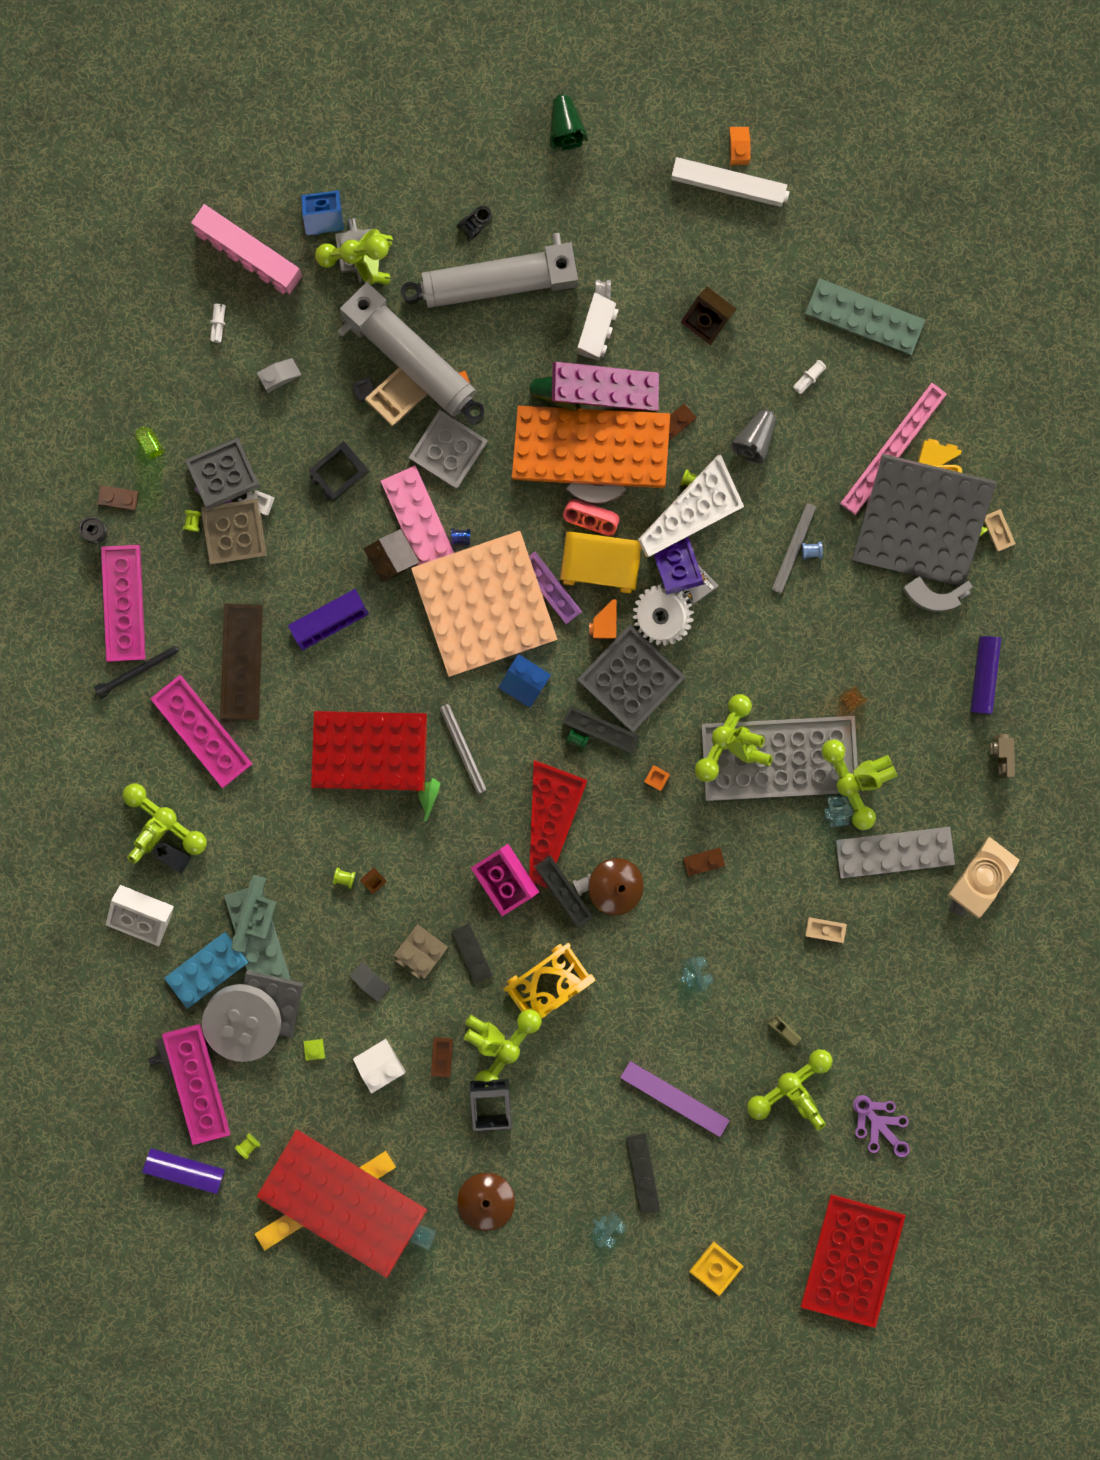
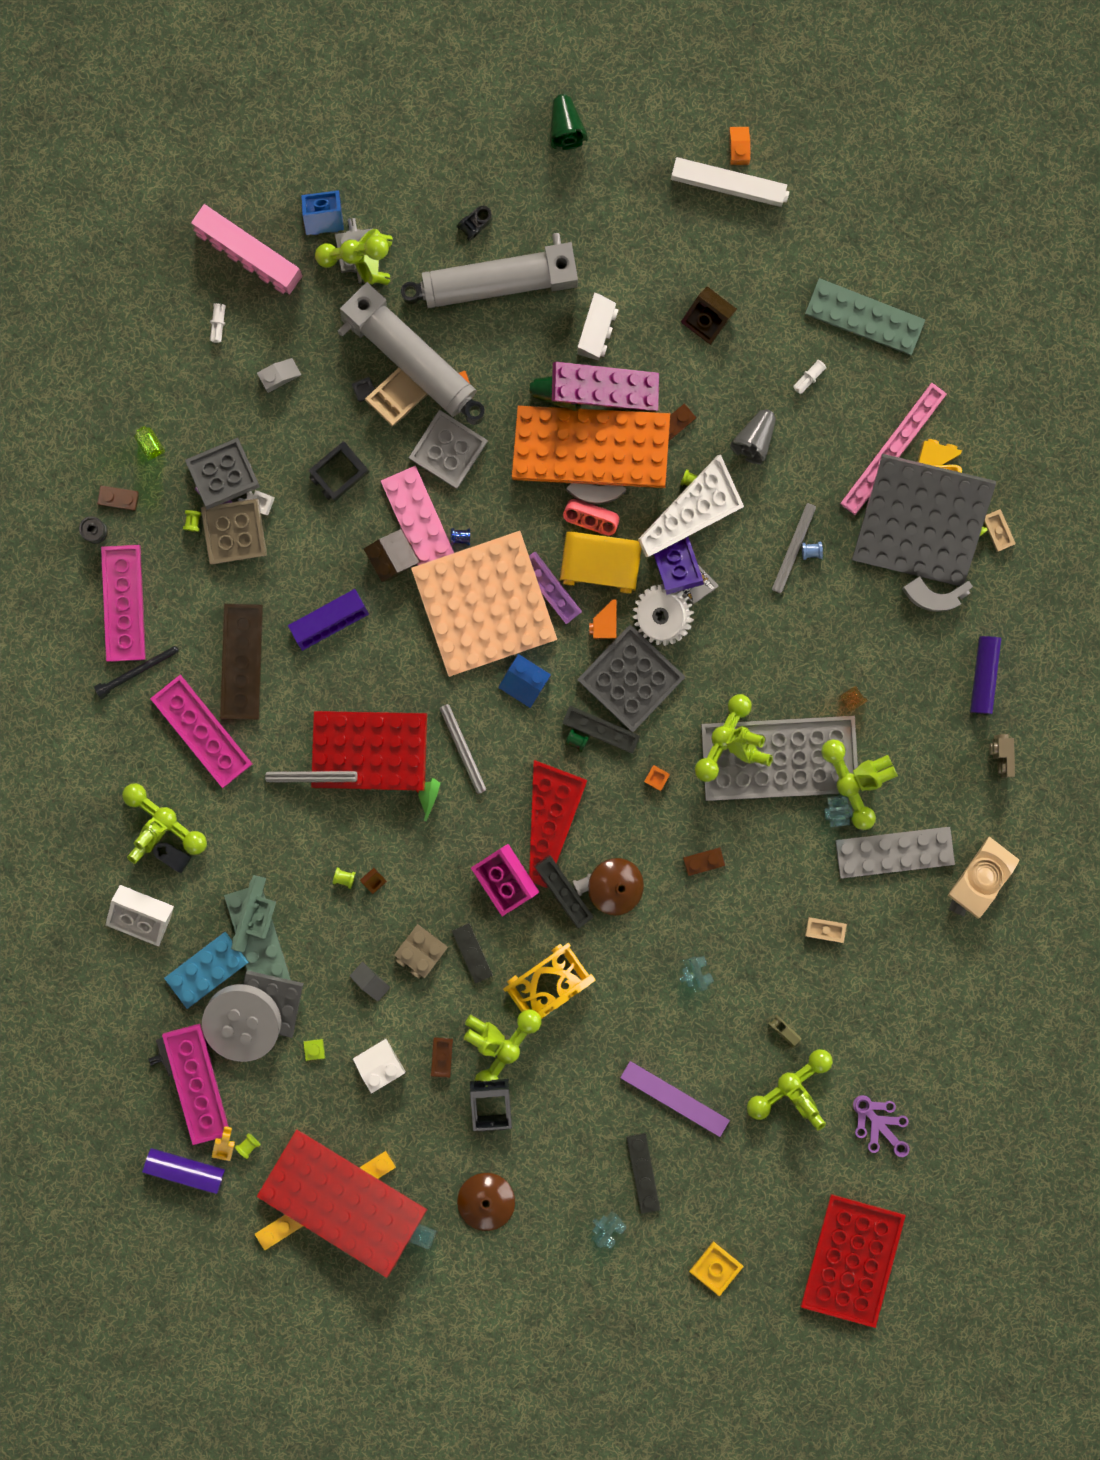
light grey wheel [595,280,611,299] -> none
none -> yellow plate [212,1127,235,1161]
none -> light grey axle [265,771,357,782]

